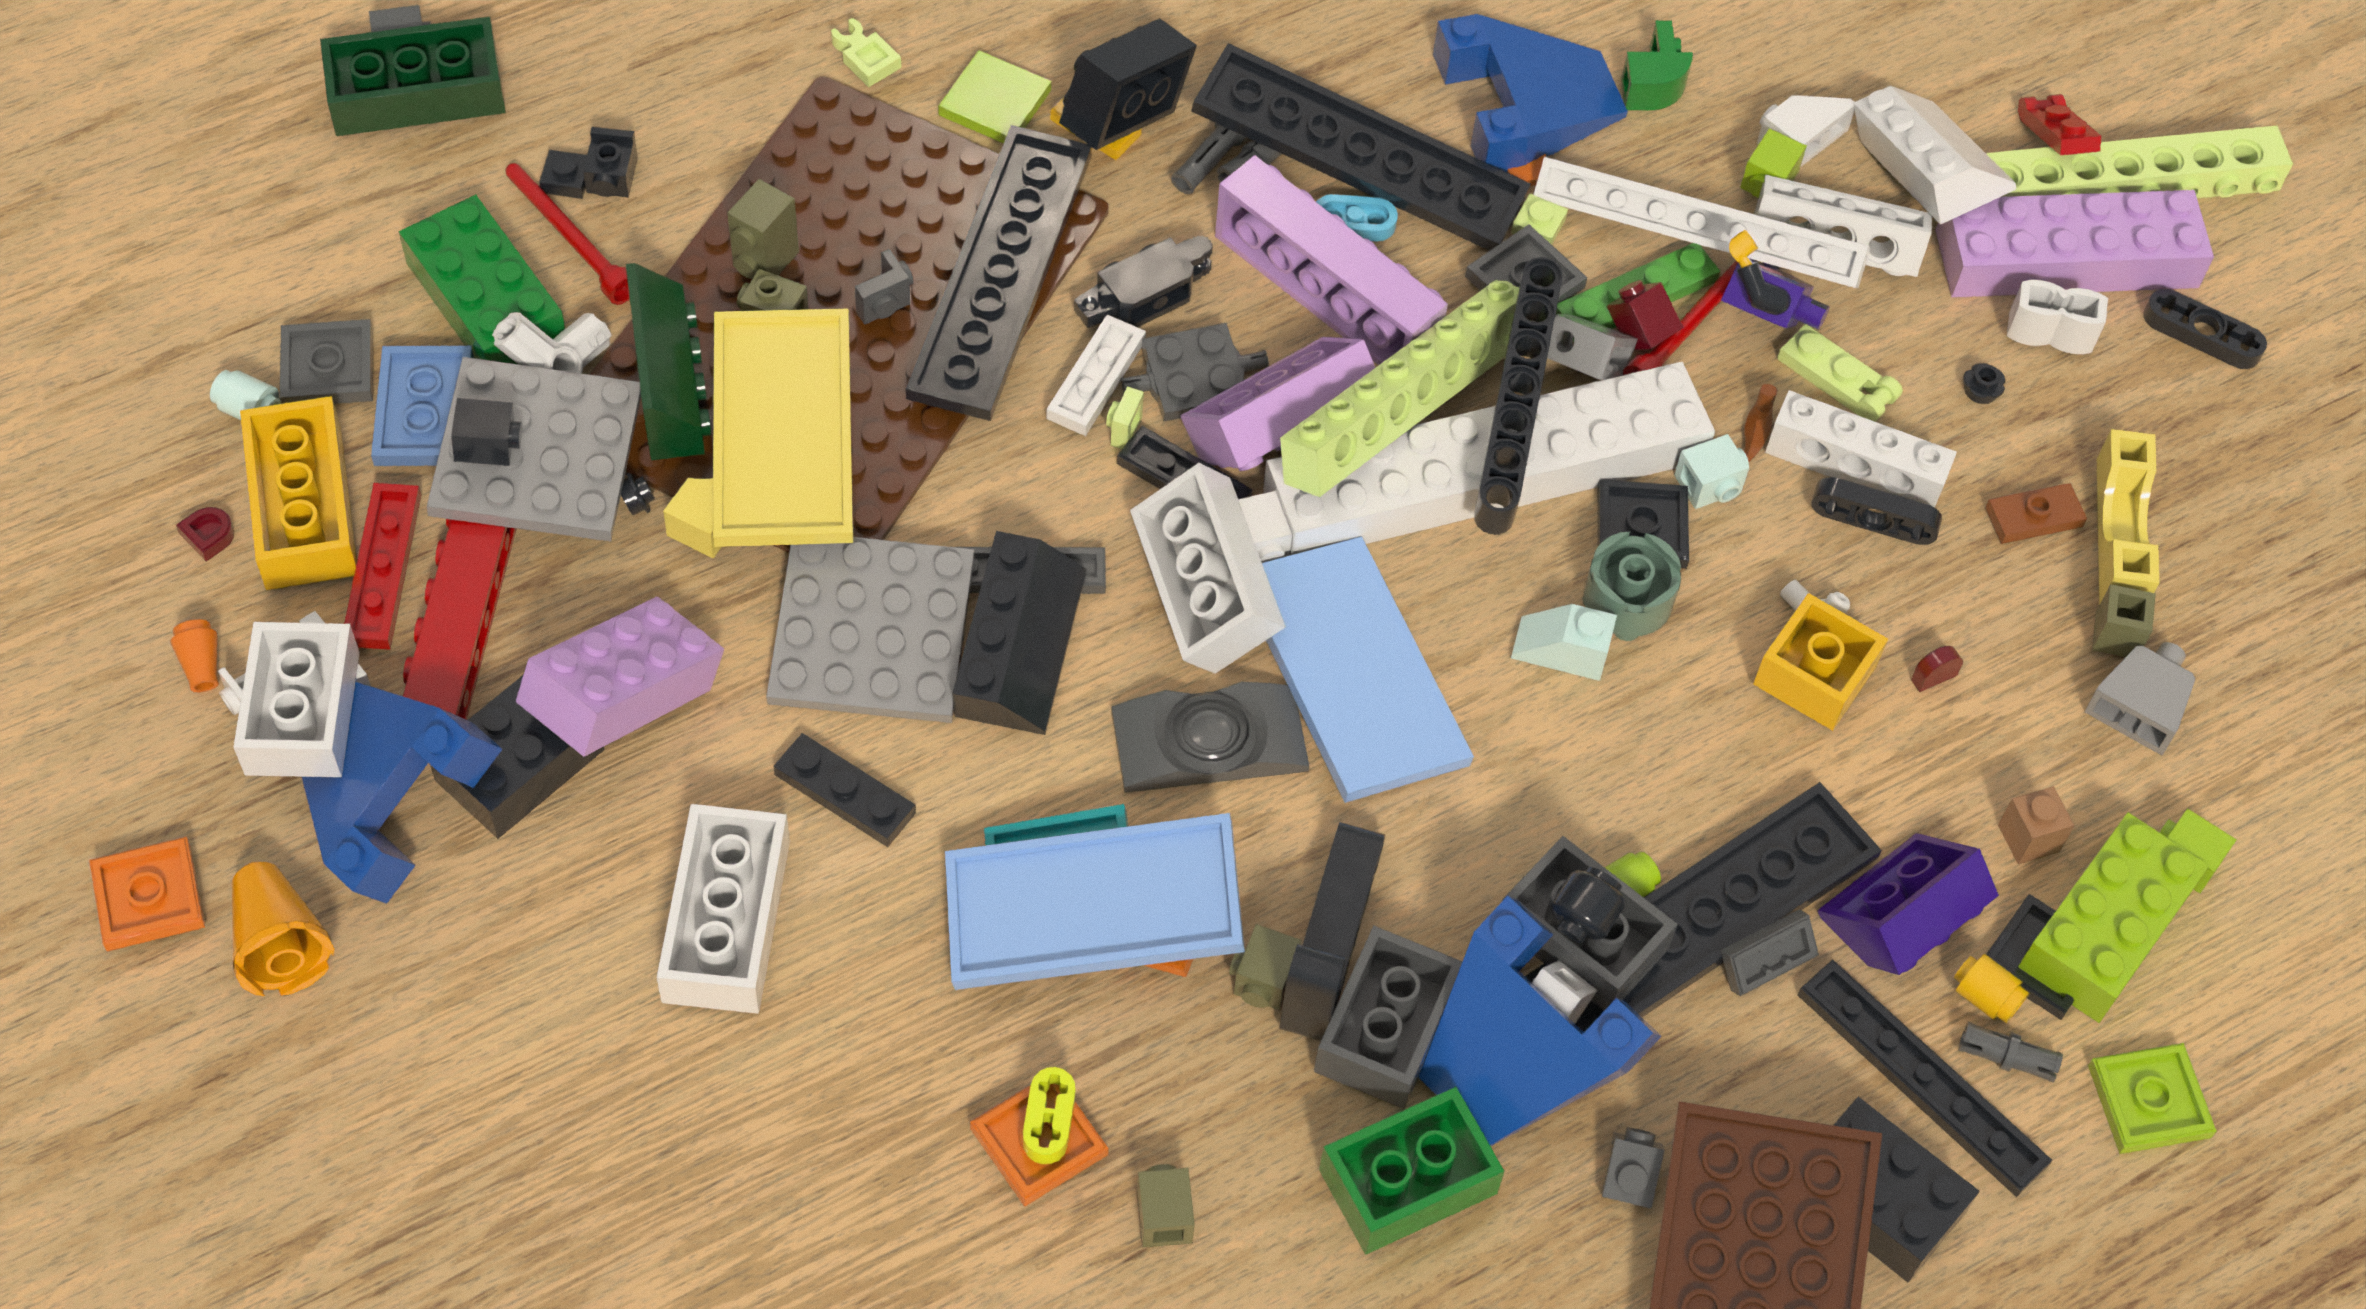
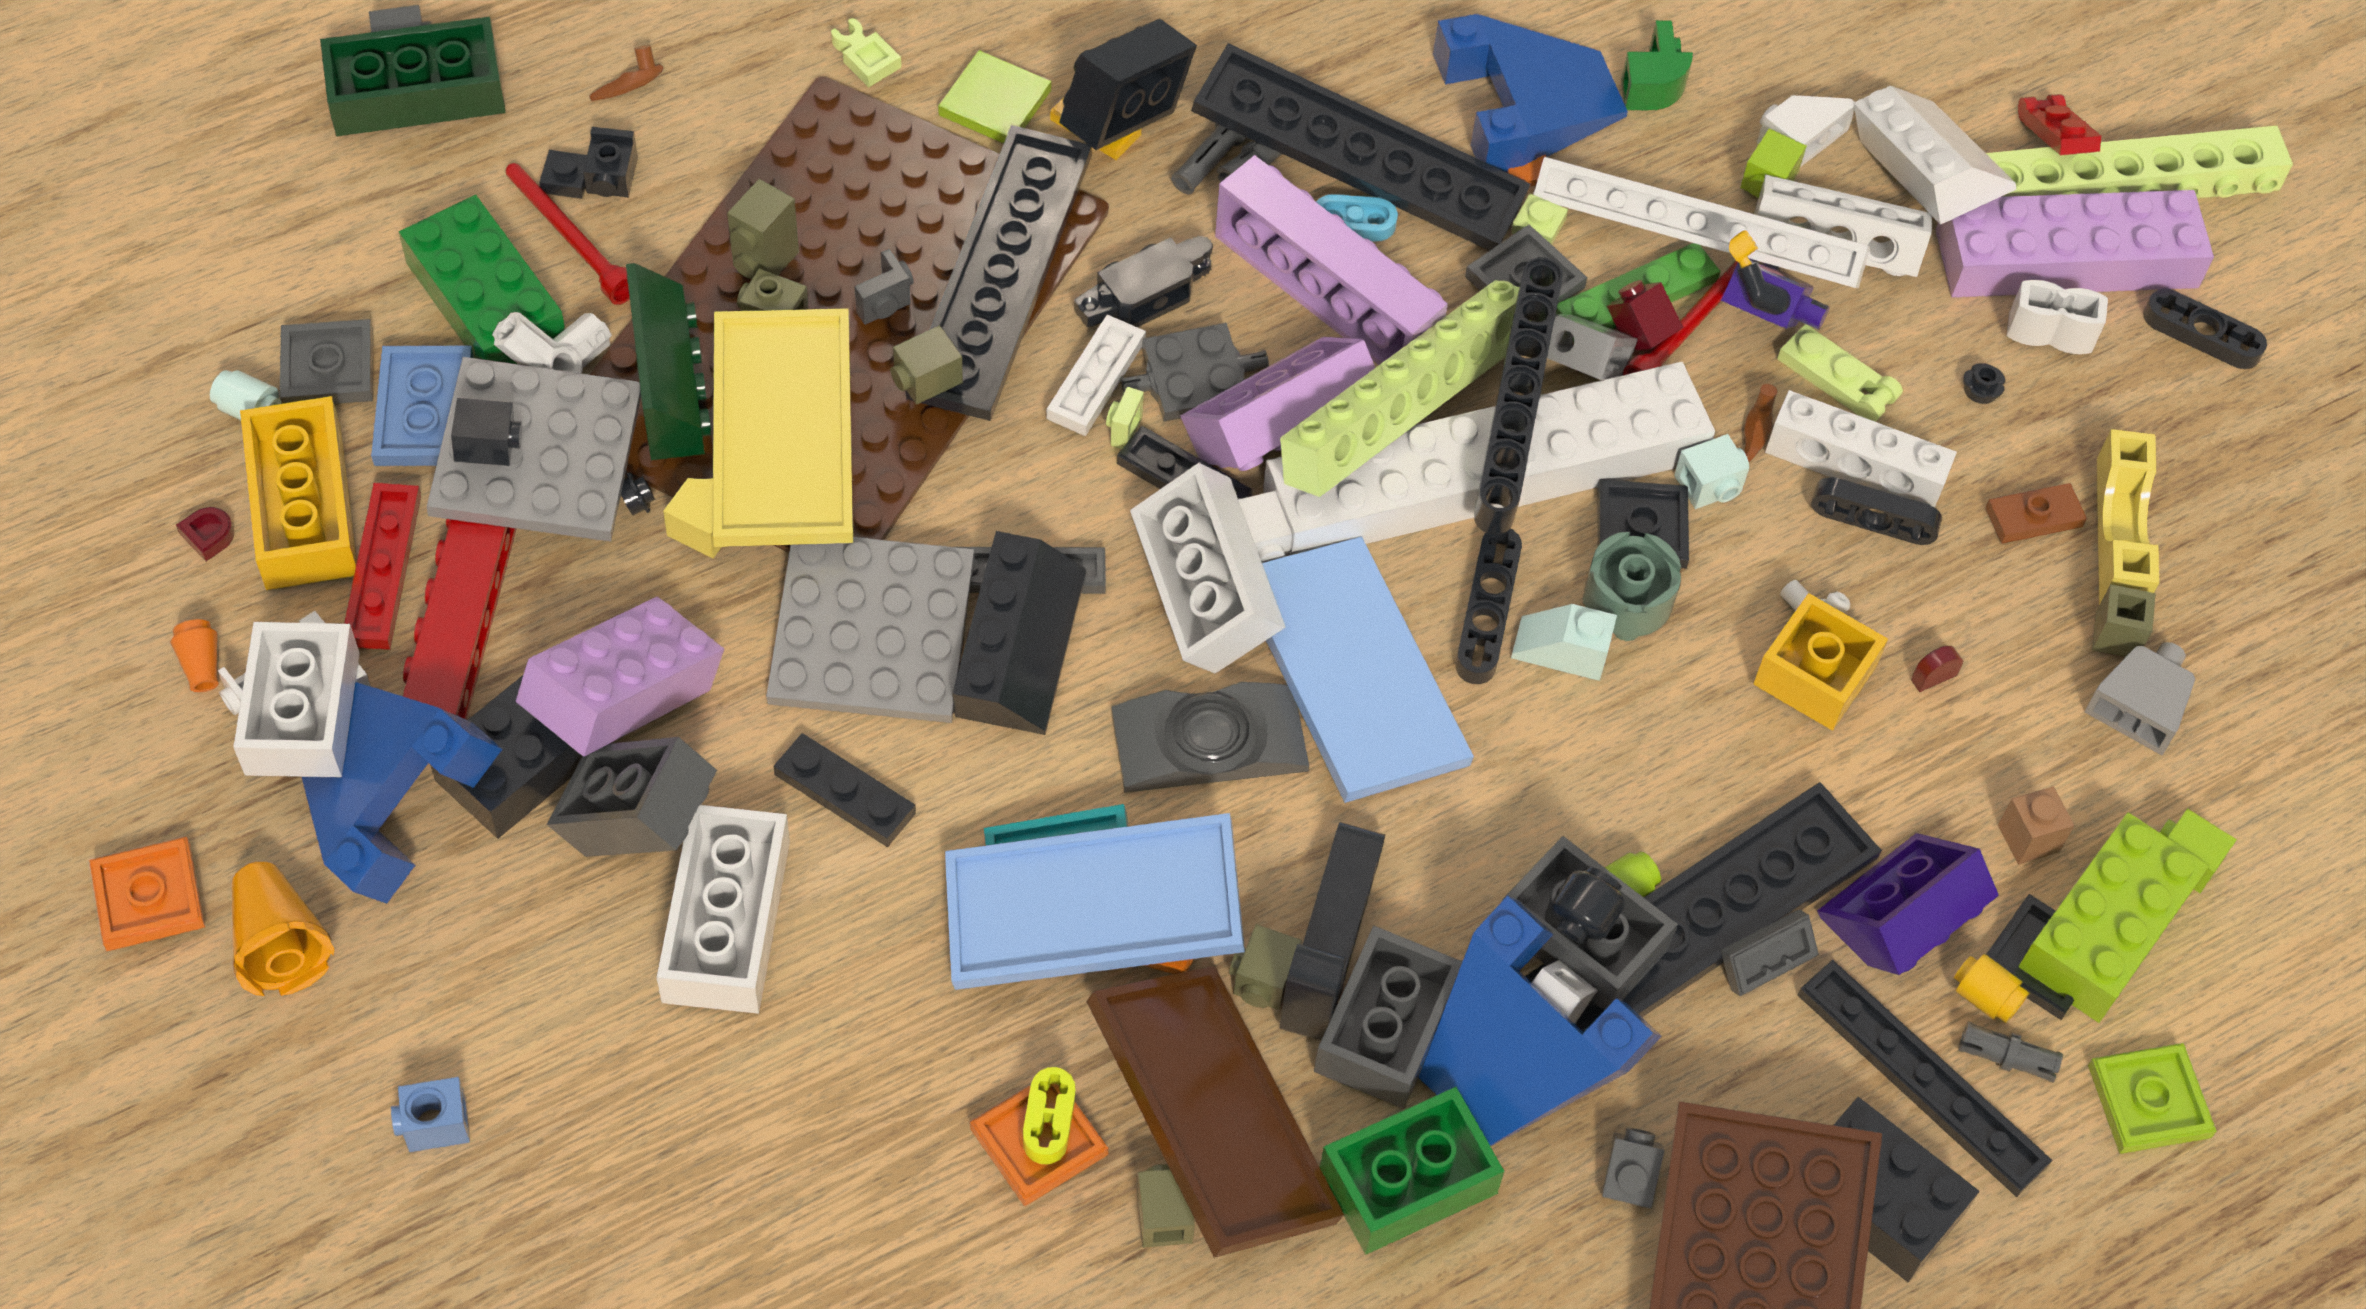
none -> medium blue brick [391,1077,470,1152]
none -> dark grey brick [546,737,717,857]
none -> dark orange bar [589,45,664,101]
none -> olive brick [890,325,963,405]
none -> reddish brown tile [1086,966,1344,1258]
none -> black beam [1456,528,1522,684]

